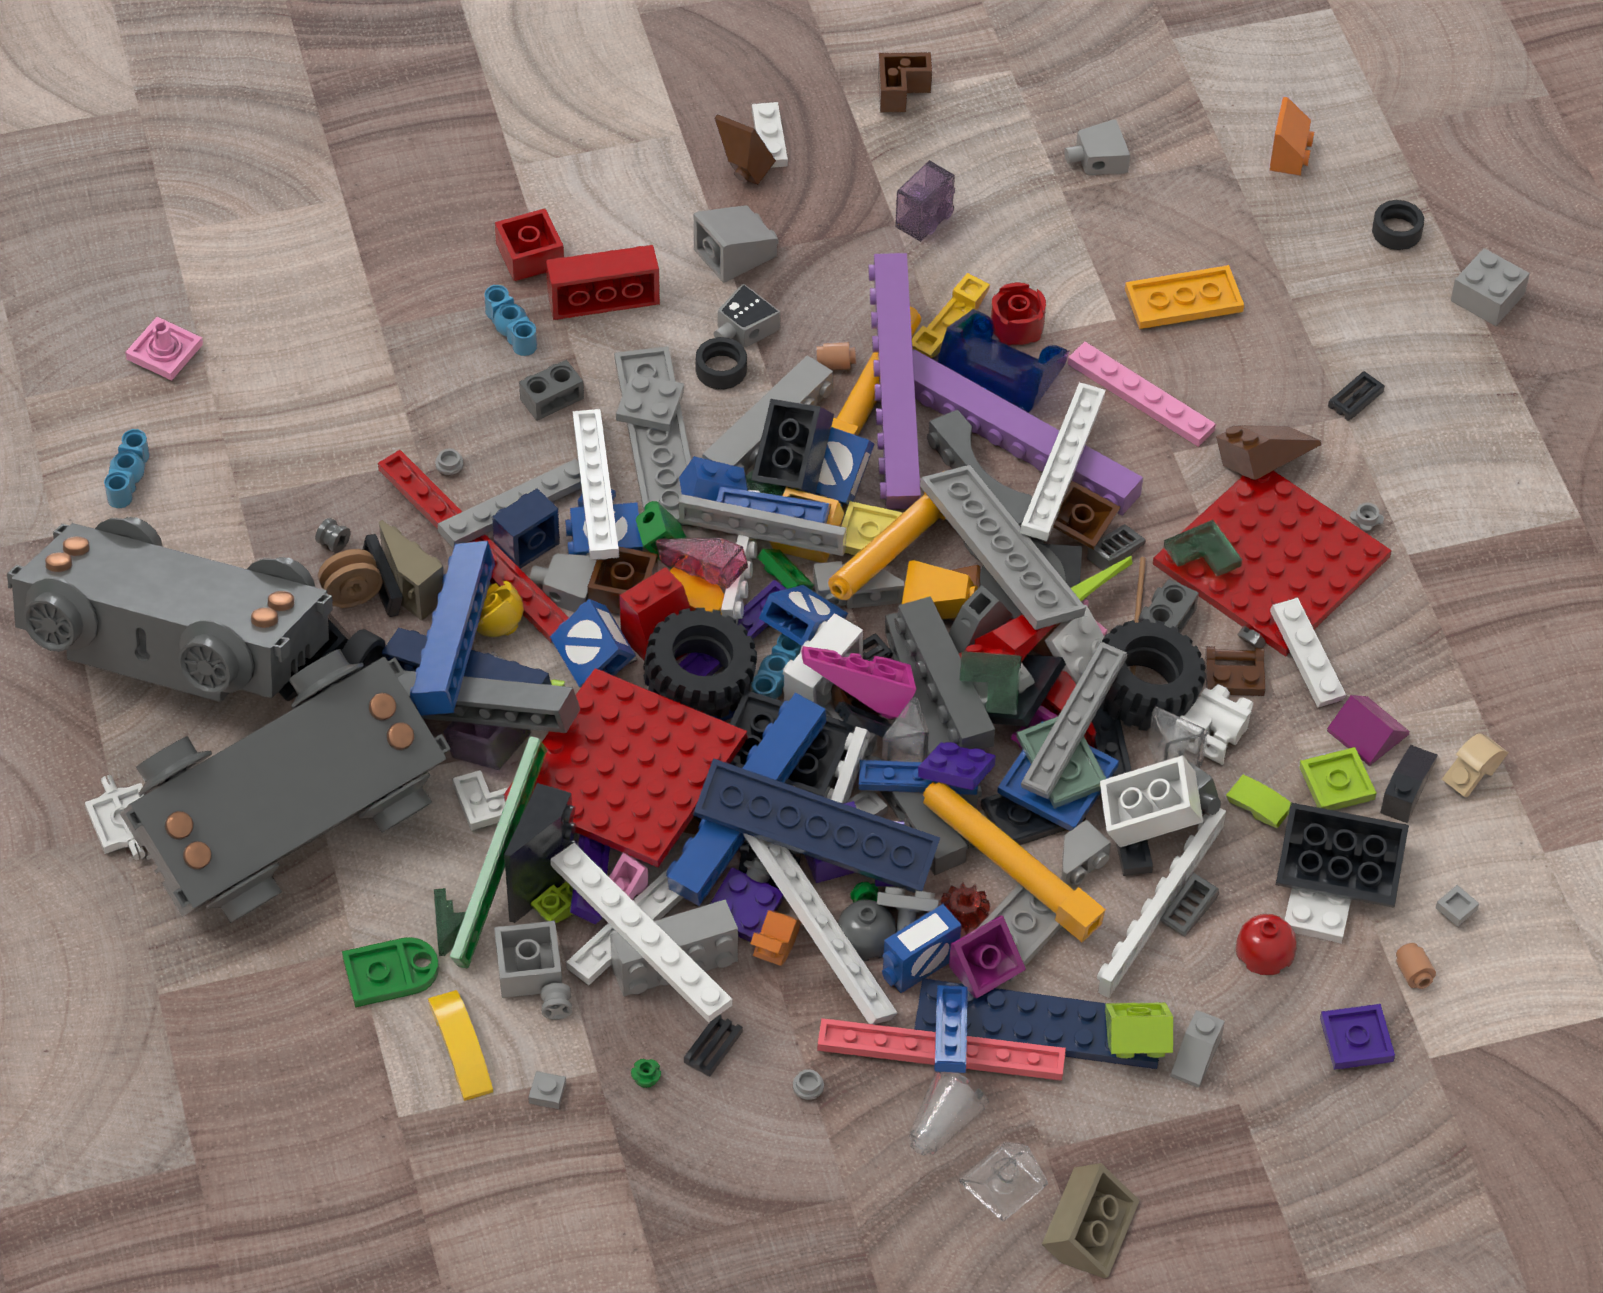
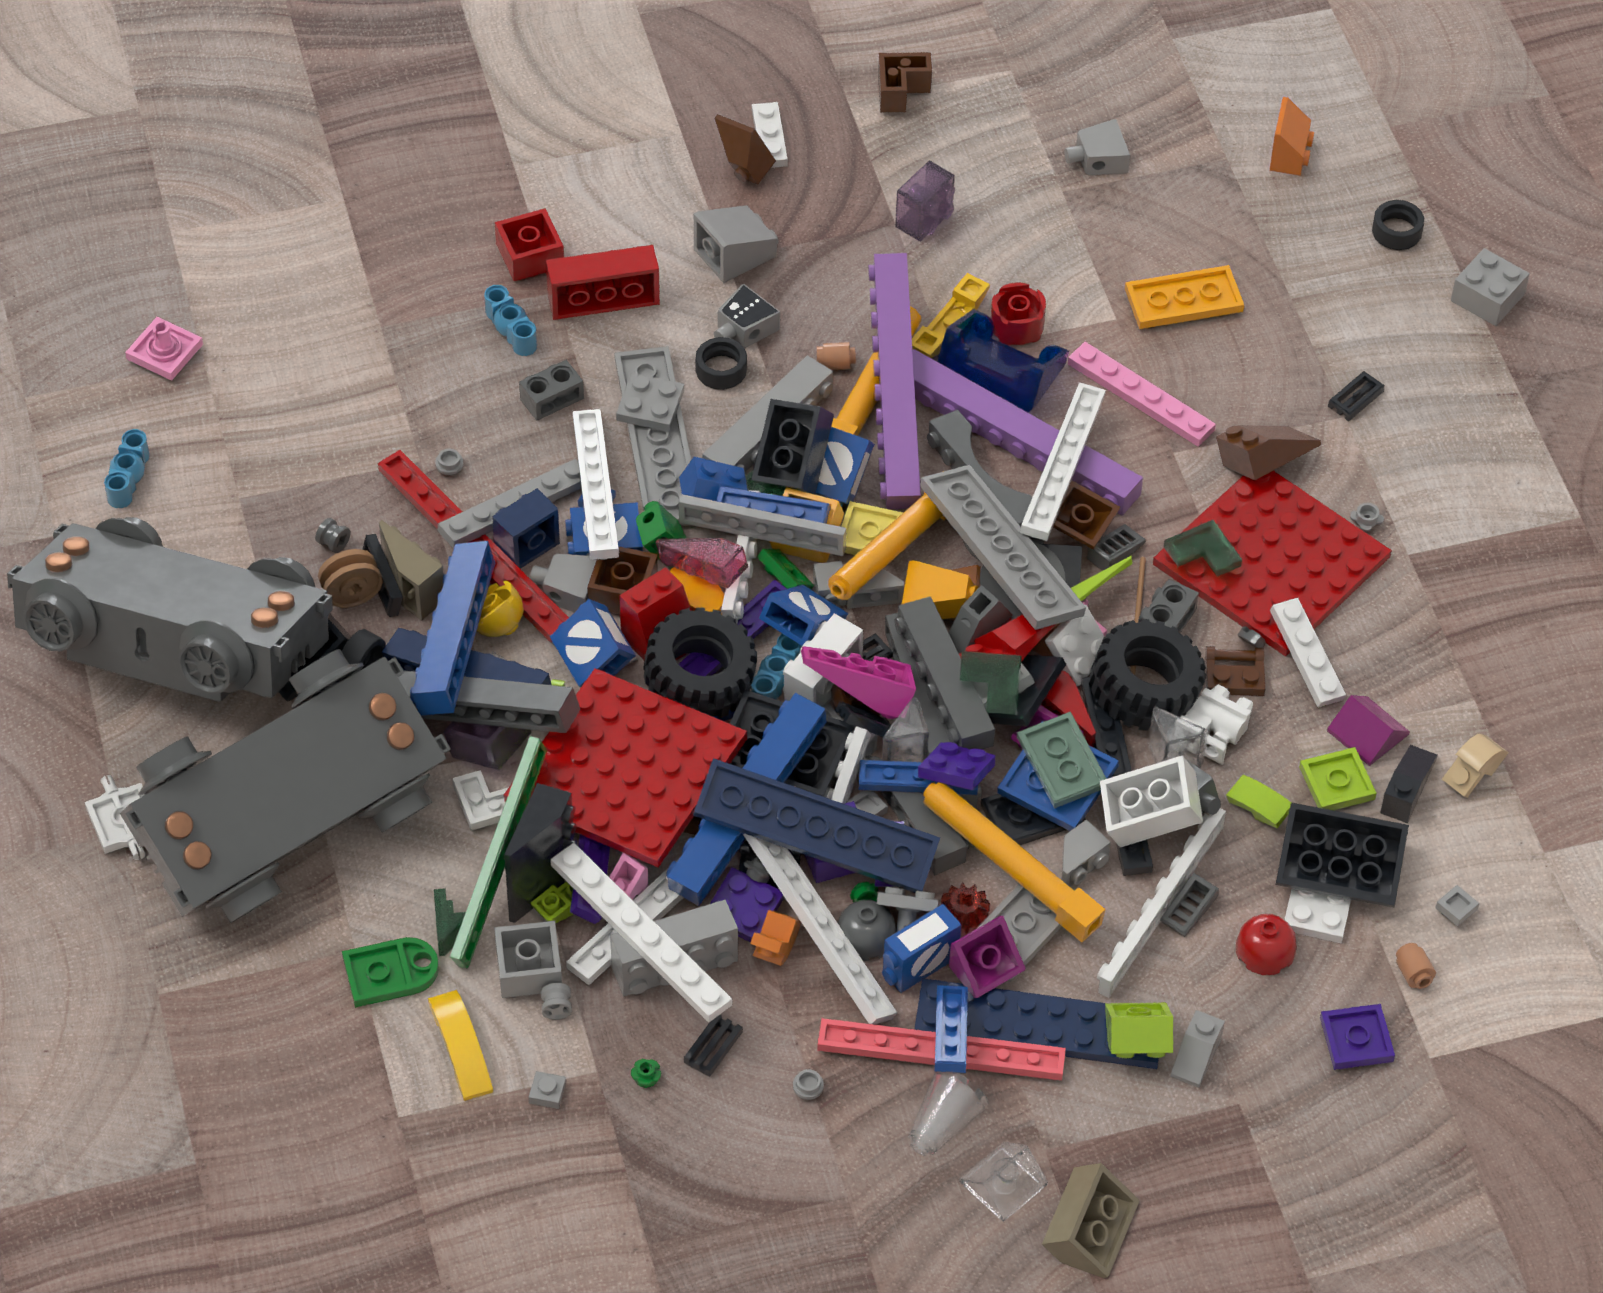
light grey tile [1021,642,1127,799] -> none

